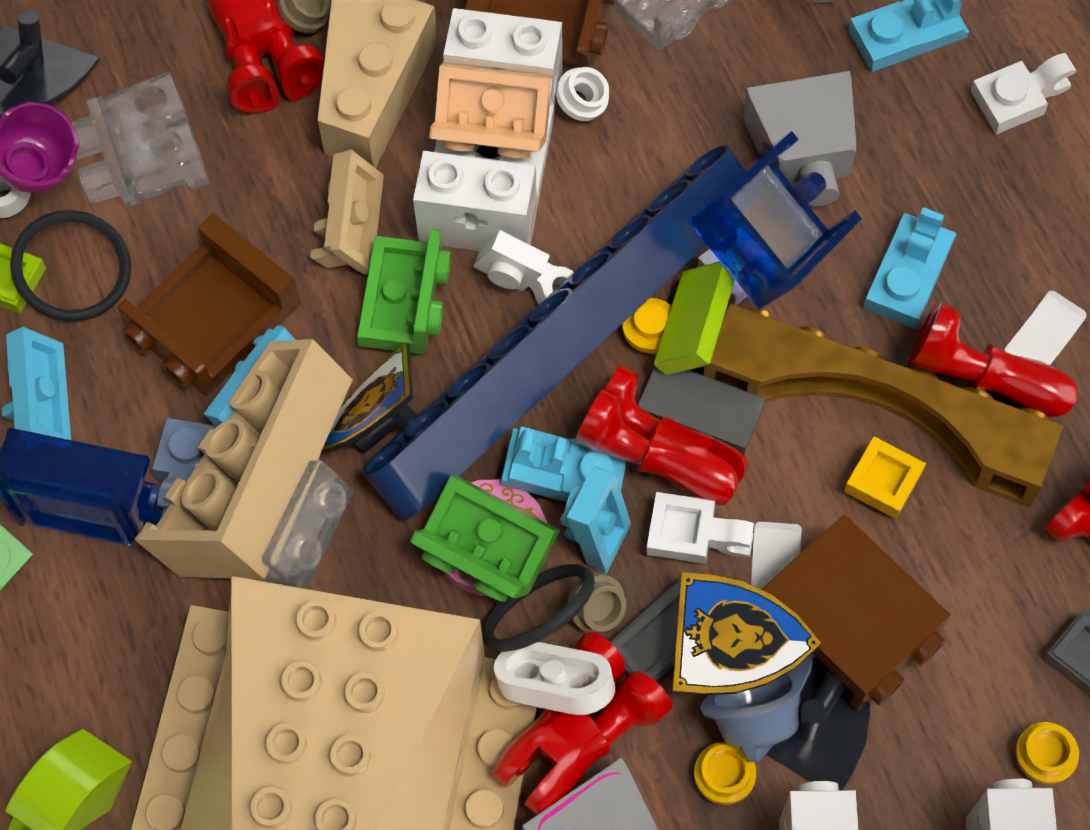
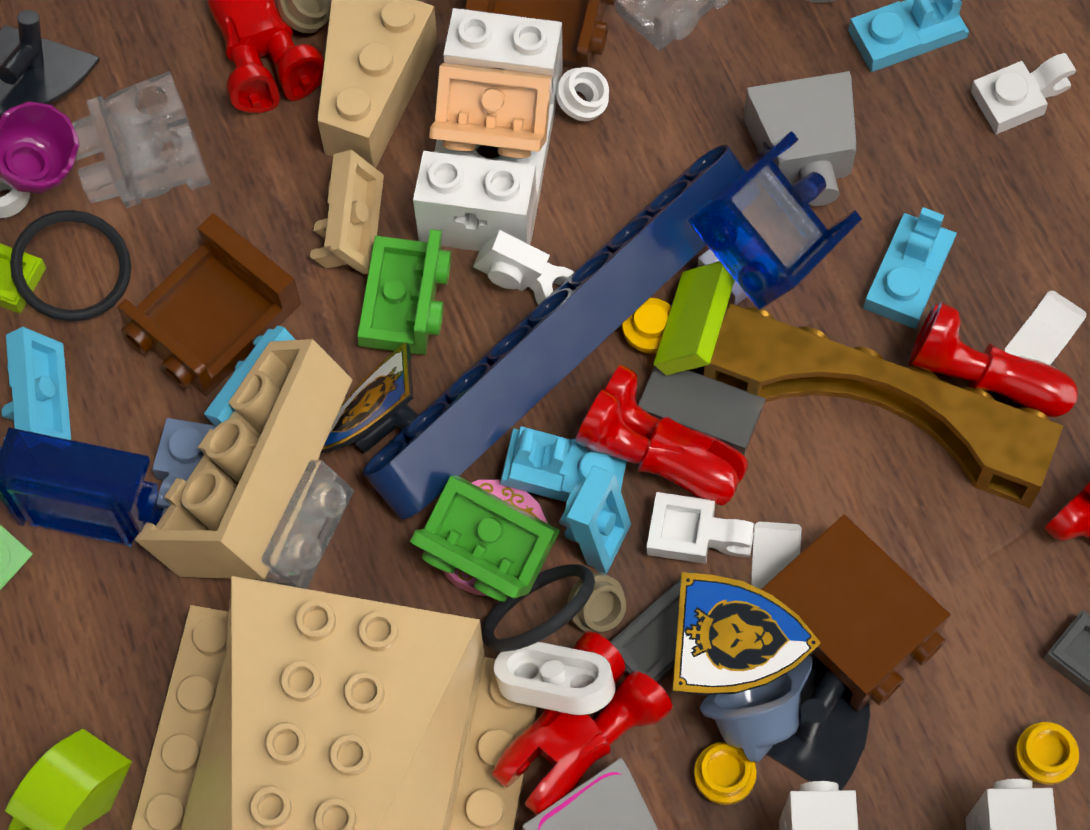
yellow plate [844,436,927,519] -> none

